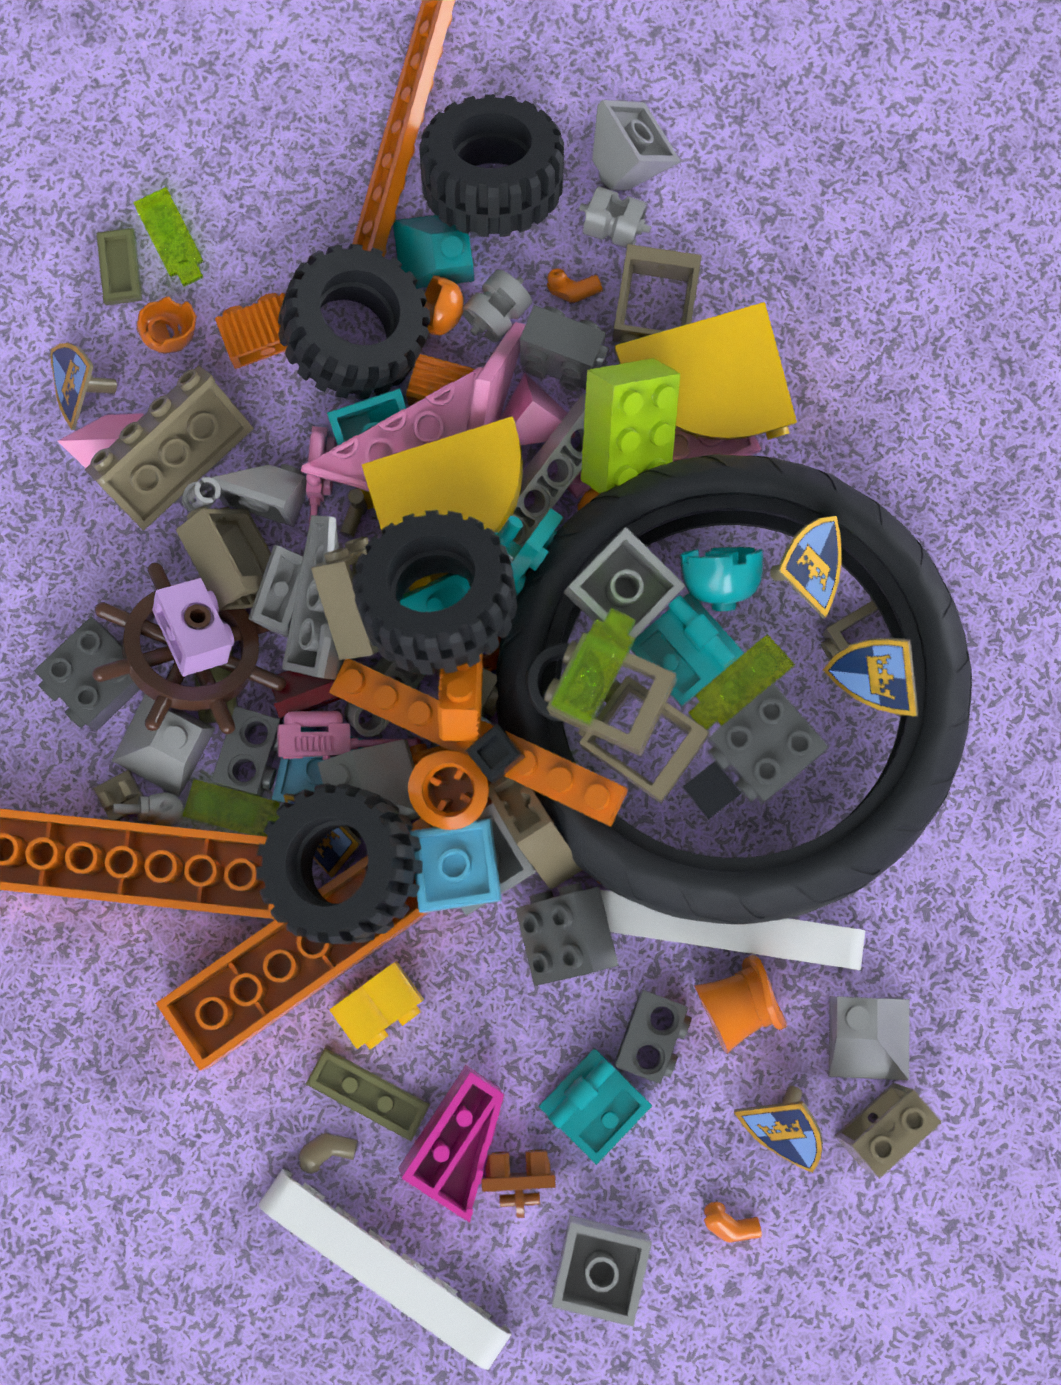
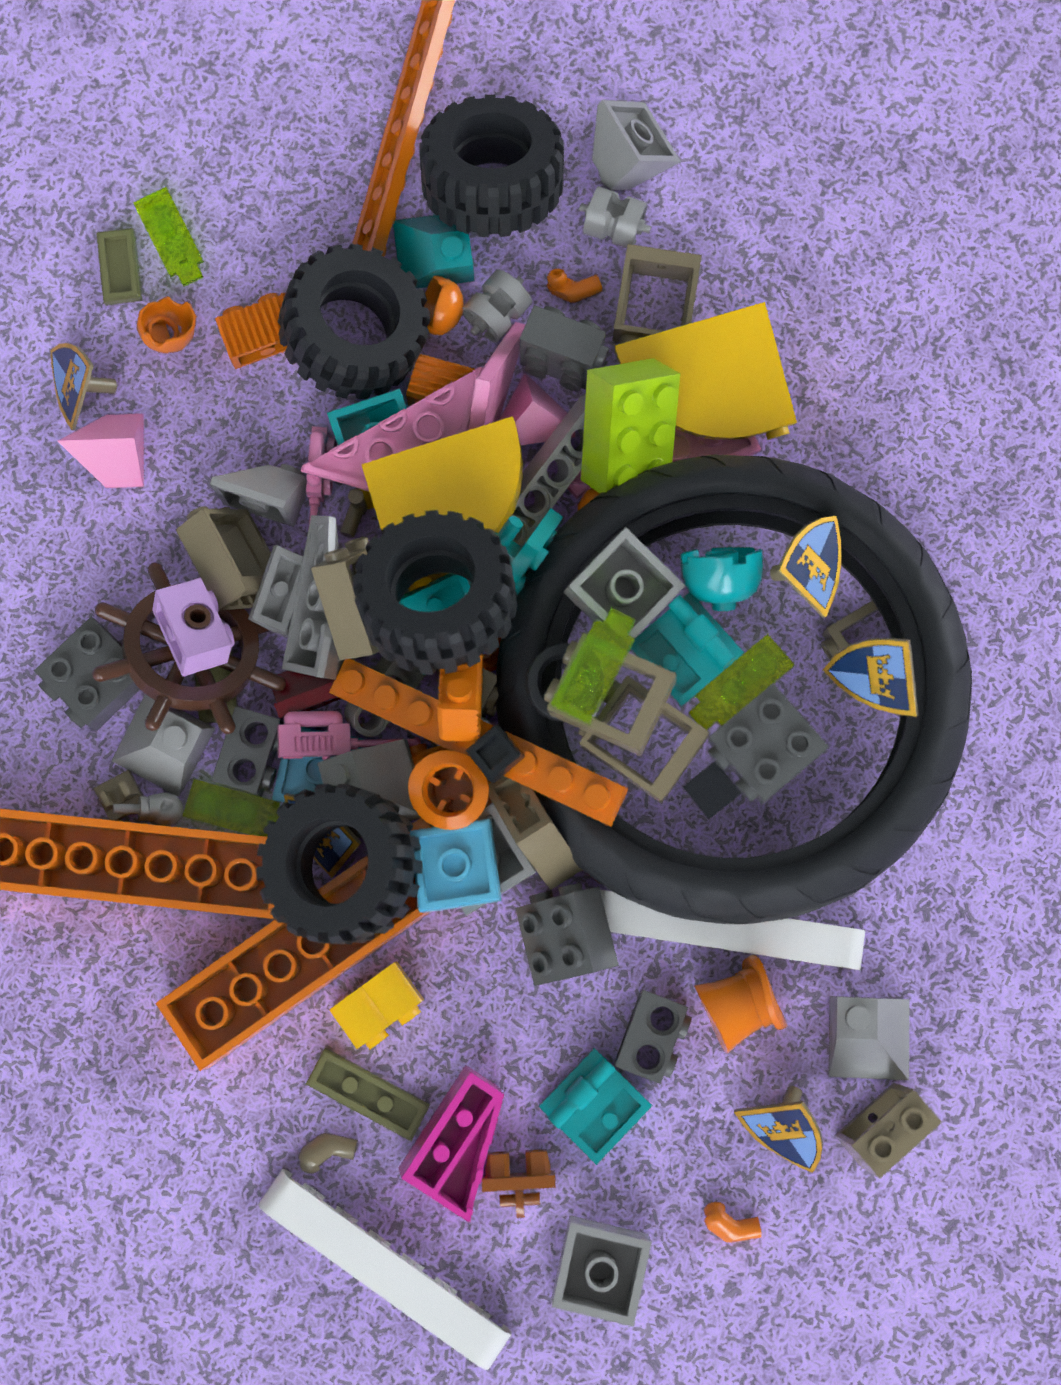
dark tan bracket [85,365,254,531] -> none
light grey pin [182,477,221,512] -> none

